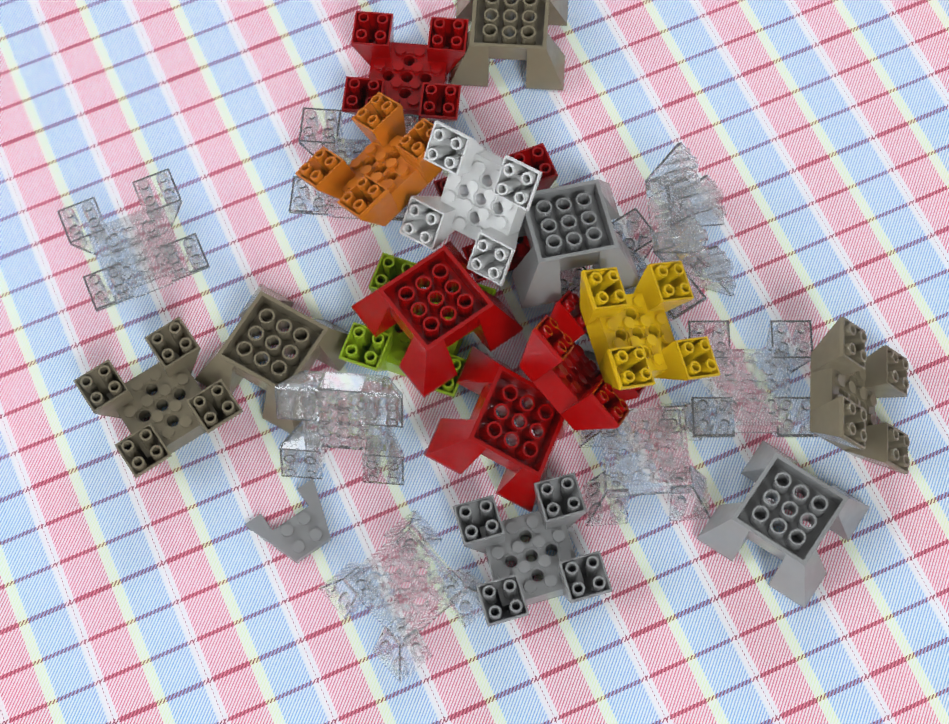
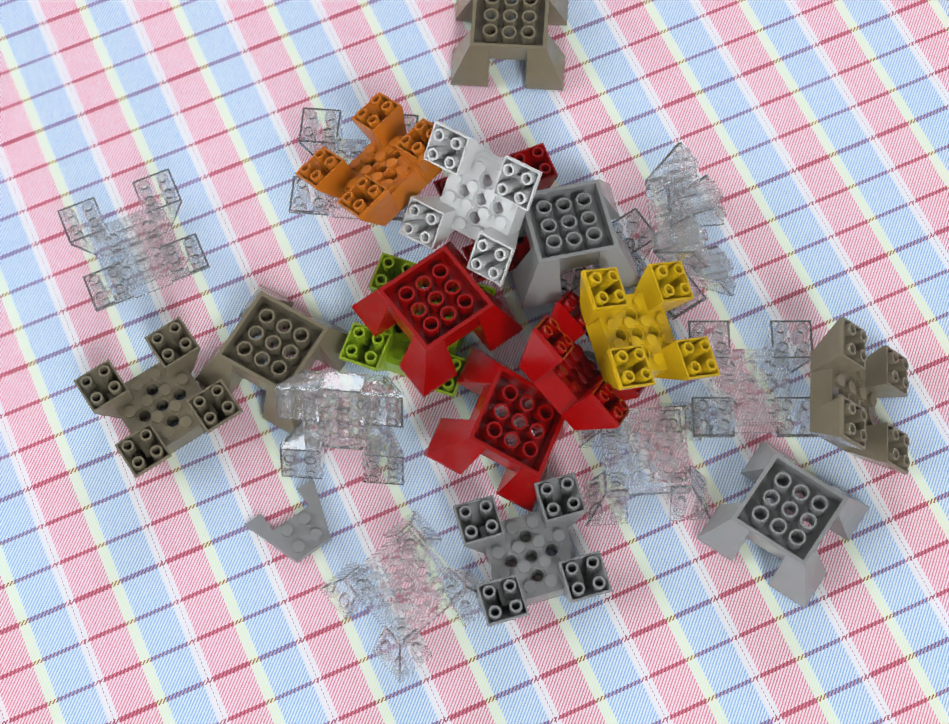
red slope [341,11,469,123] -> none

